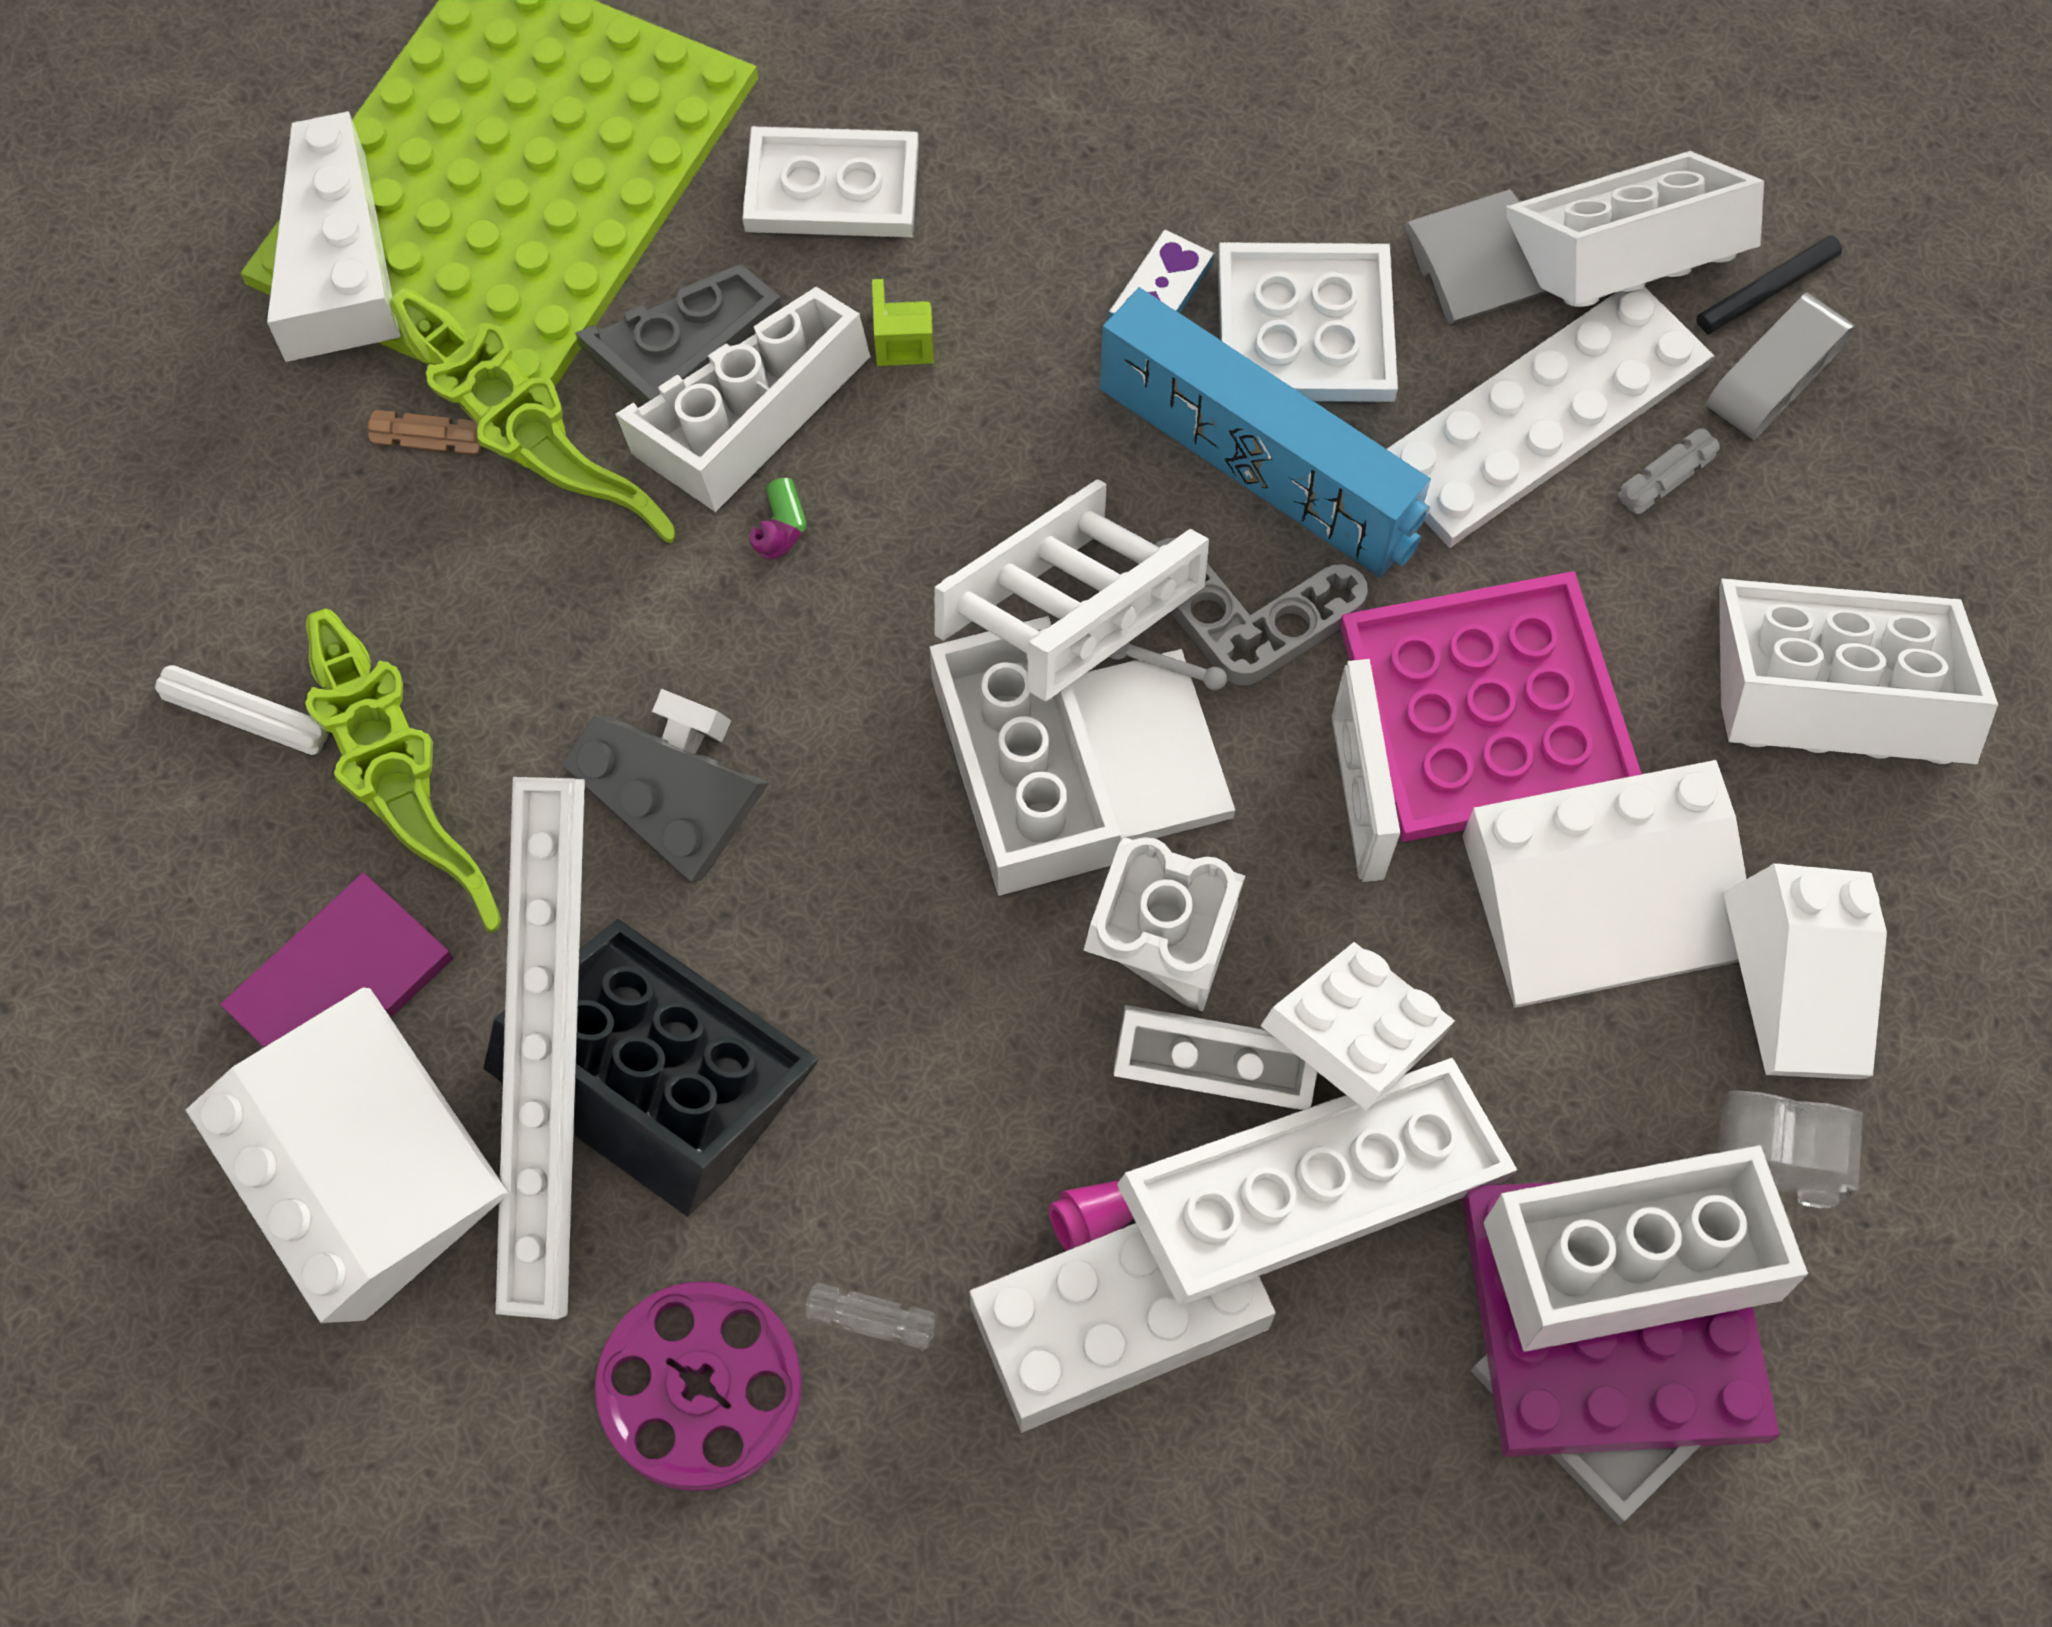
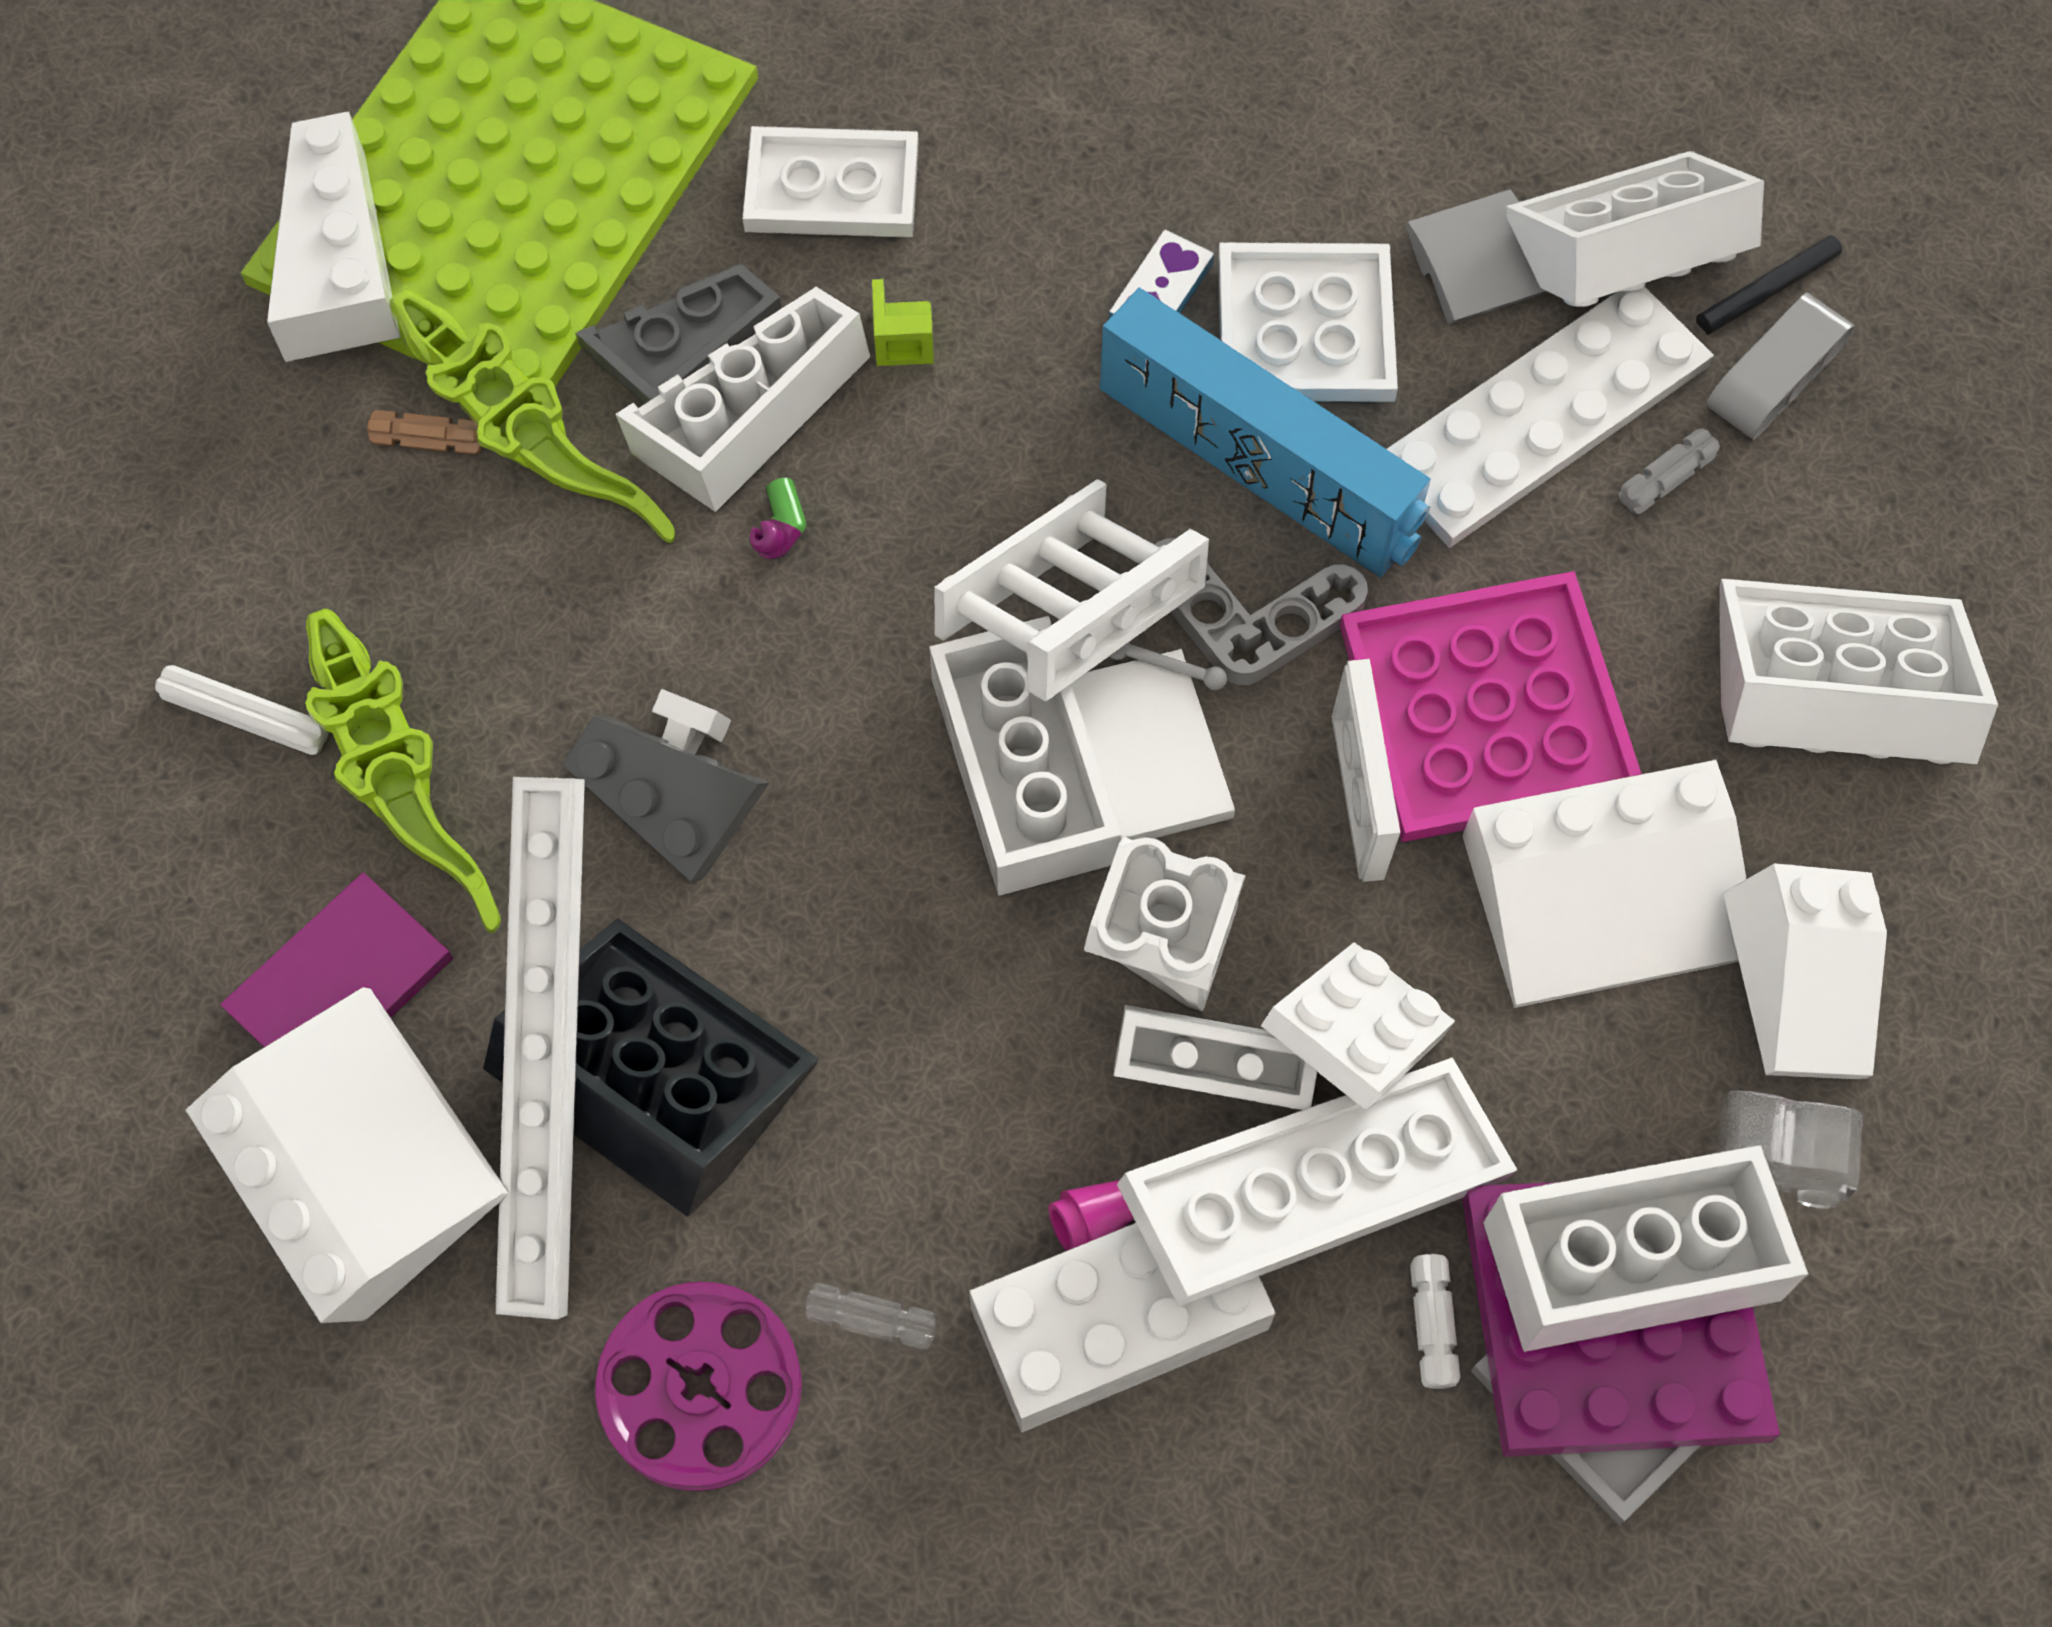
none -> white axle [1410,1254,1460,1389]

